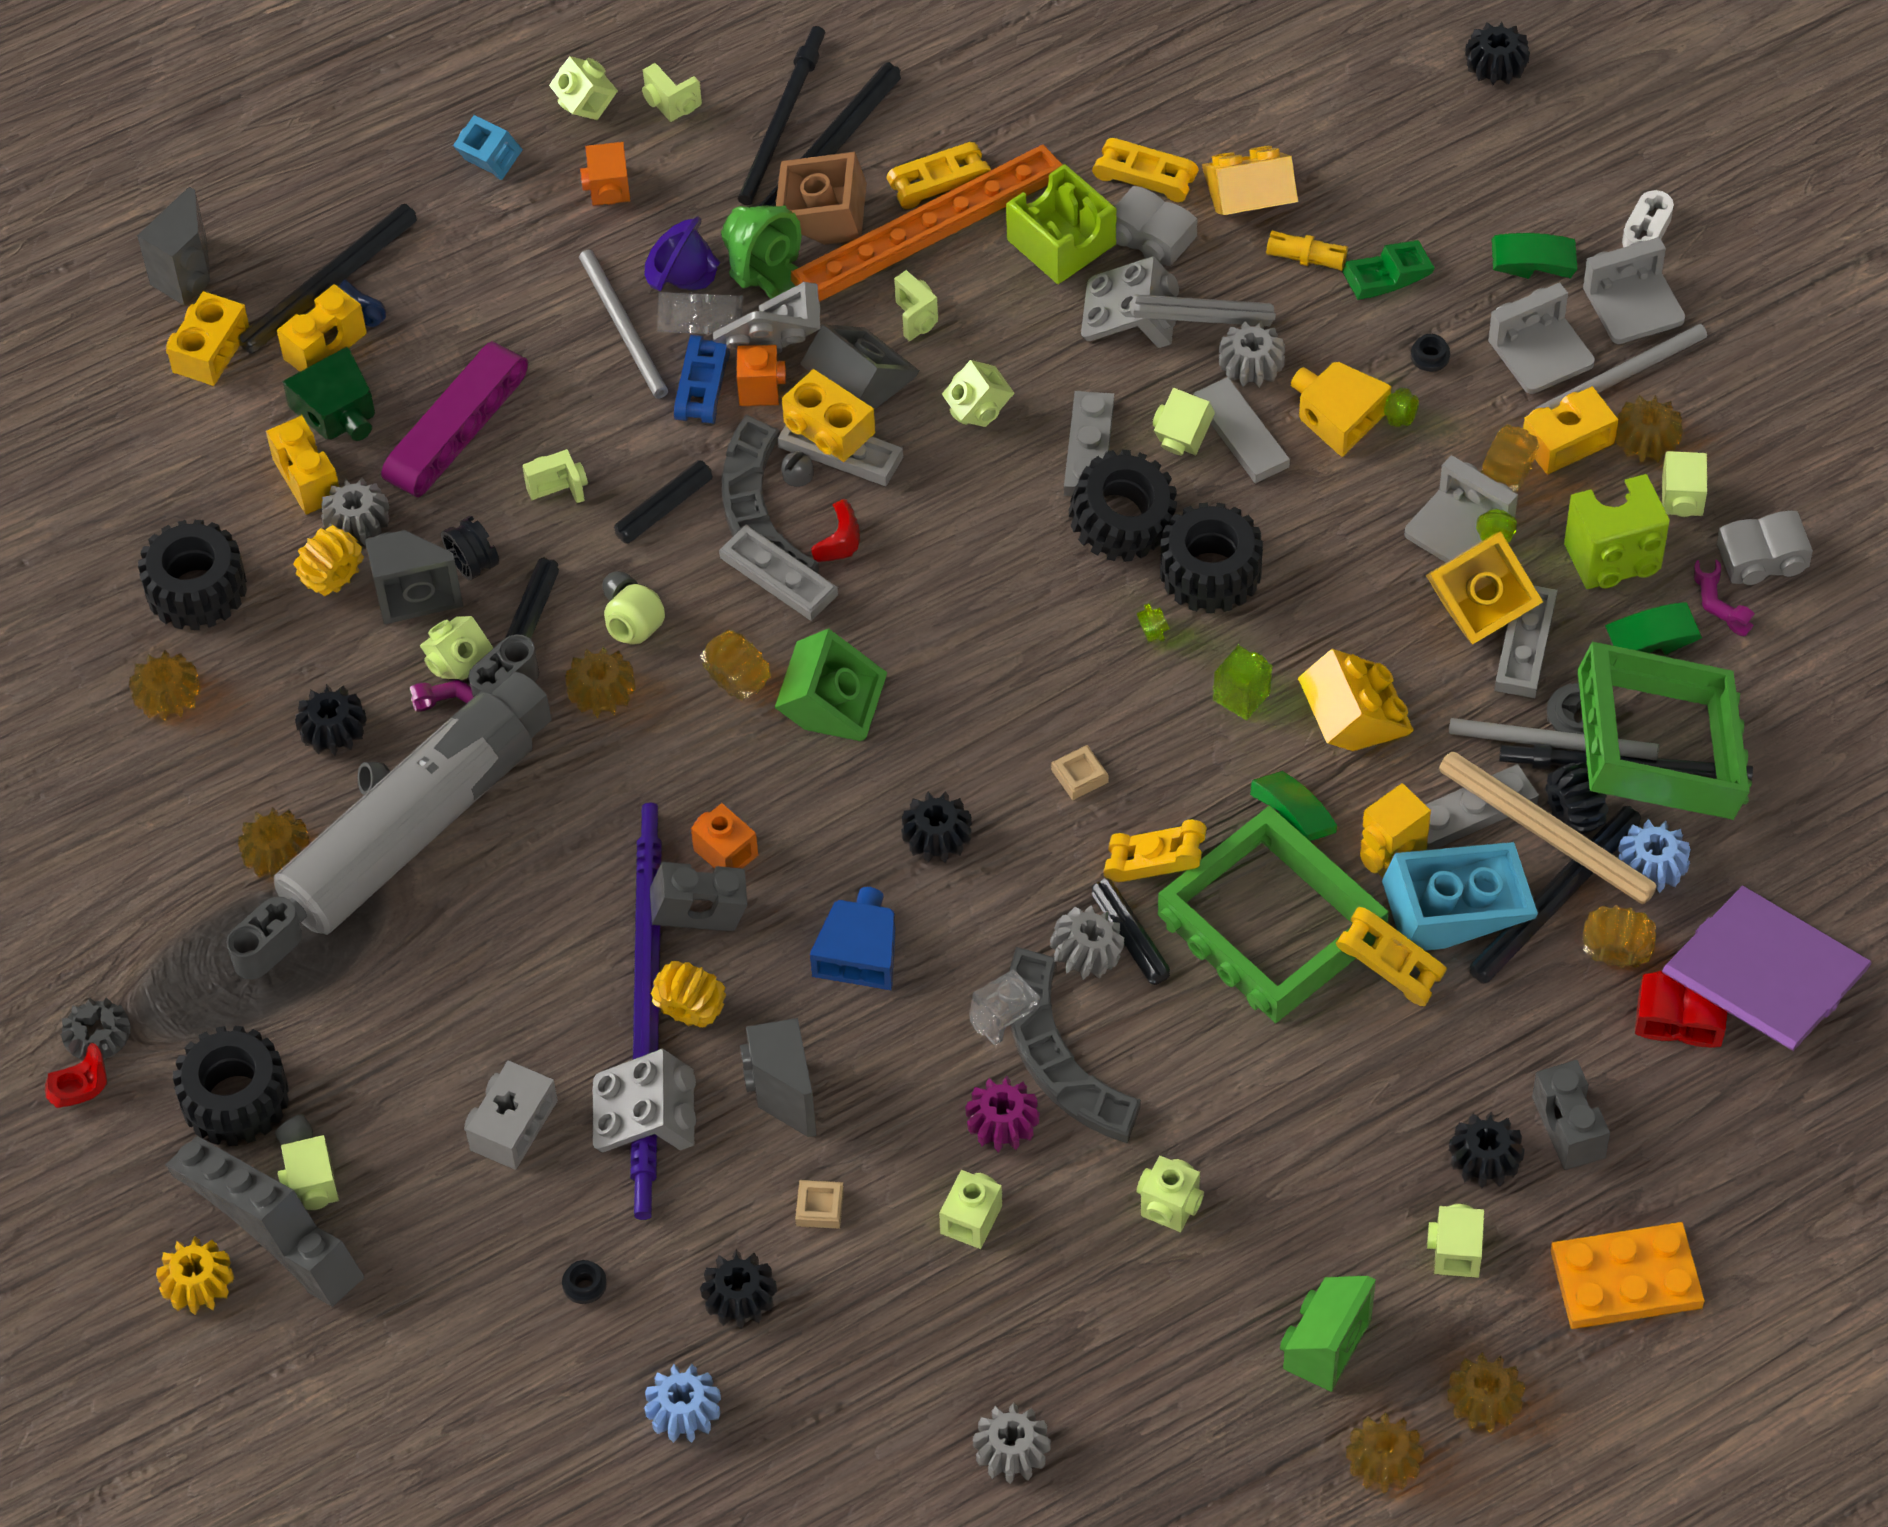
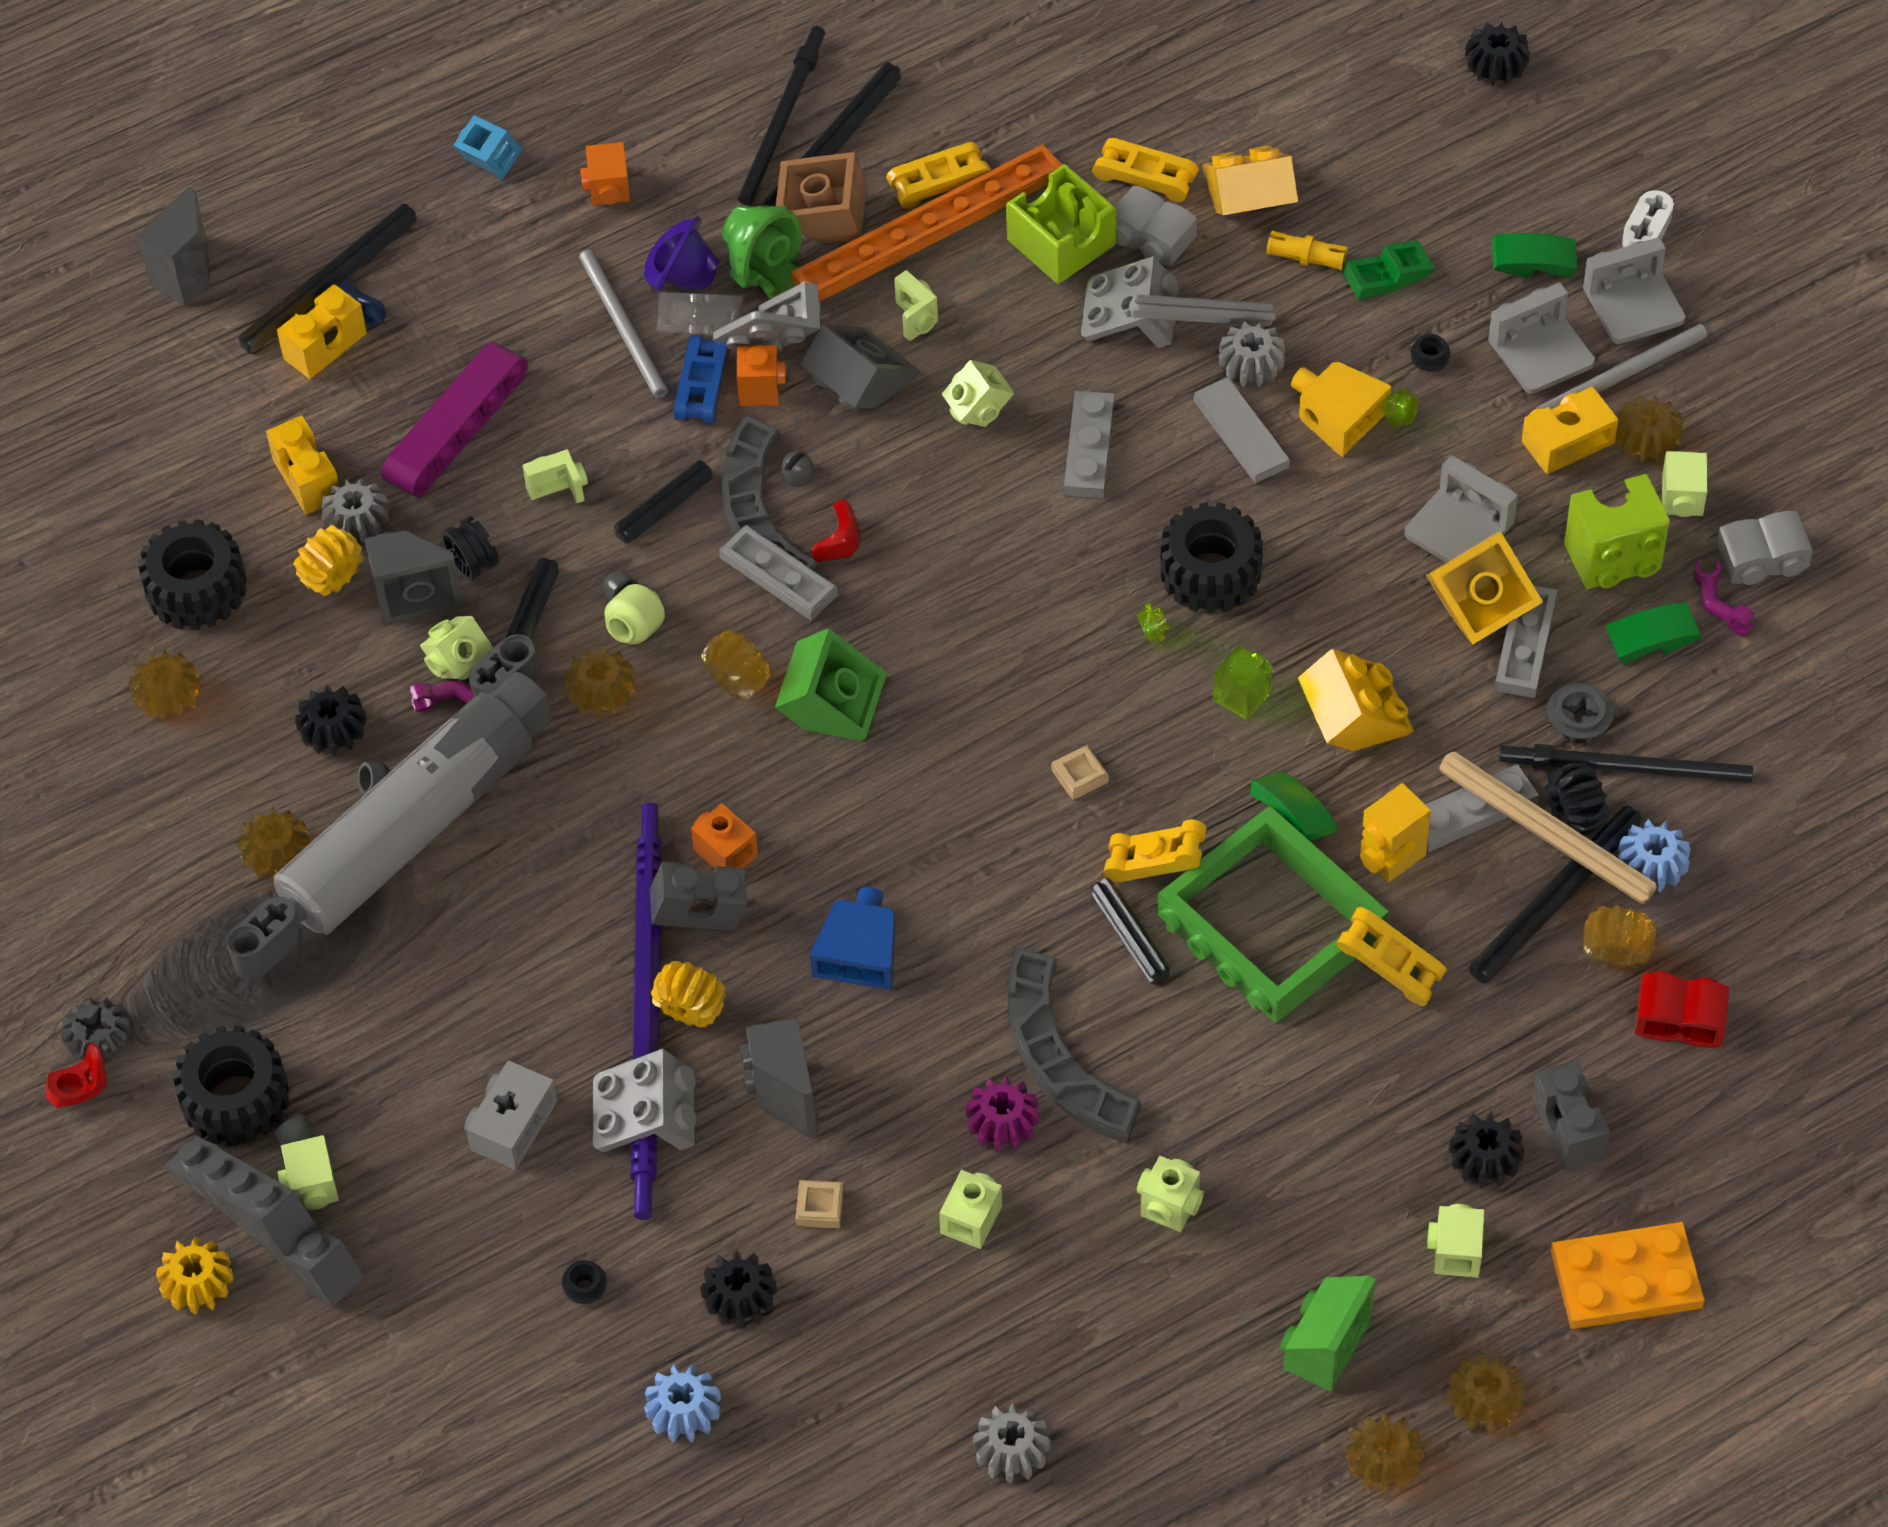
yellow brick [166,291,250,386] -> none
dark green torso [282,347,375,441] -> none
yellowish green brick [549,56,618,120] -> none
yellowish green bracket [642,63,702,122] -> none
light grey plate [778,425,903,486] -> none
yellow brick [782,369,875,462] -> none
black gear [901,791,972,863] -> none
clear bracket [969,969,1041,1045] -> none
light grey gear [1050,905,1124,980] -> none
black tyre [1068,449,1177,562] -> none
yellowish green brick [1153,388,1215,456] -> none
medium azure slope [1382,842,1538,951] -> none
light grey piece [1449,718,1659,760] -> none
clear neon green plate [1476,509,1517,543] -> none
clear yellow gear [1481,424,1539,493] -> none
bright green window [1578,641,1752,820] -> none
medium lavender piece [1662,885,1872,1051] -> none

